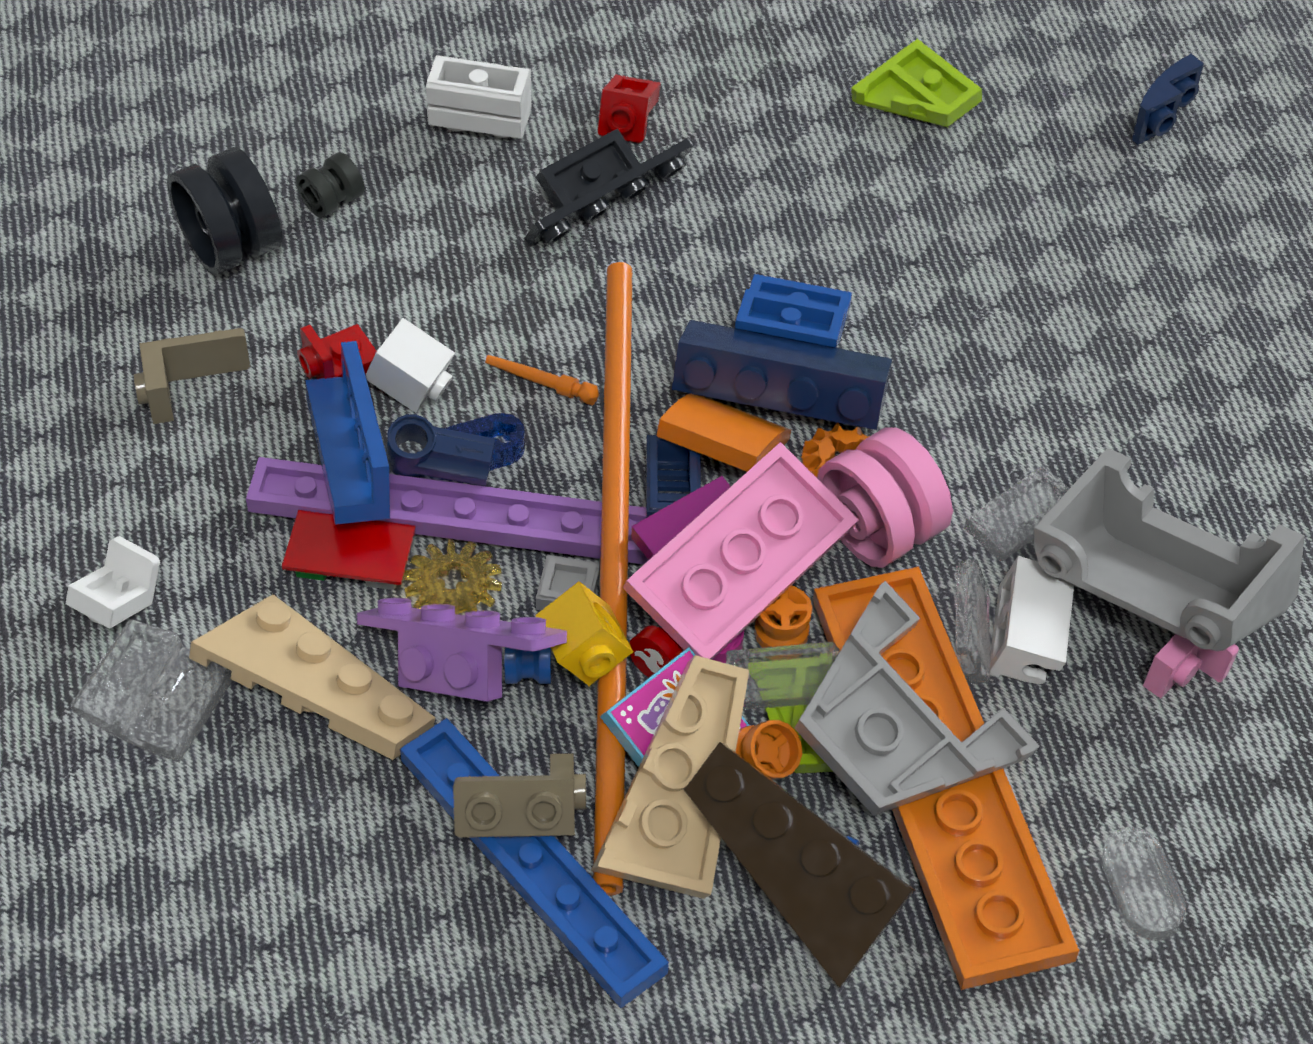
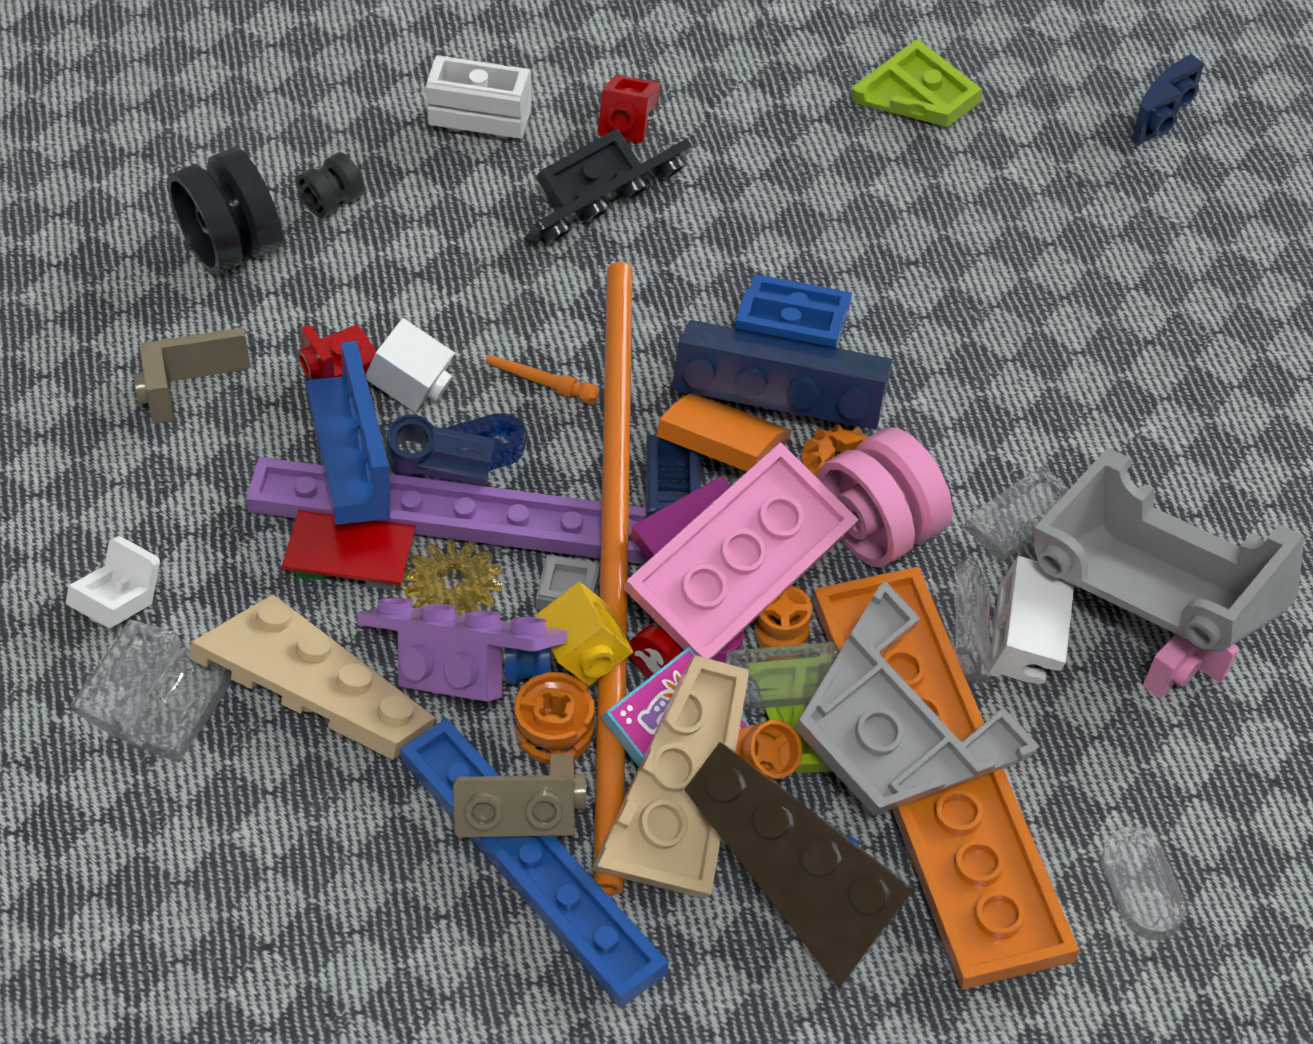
none -> orange wheel [515,672,594,764]

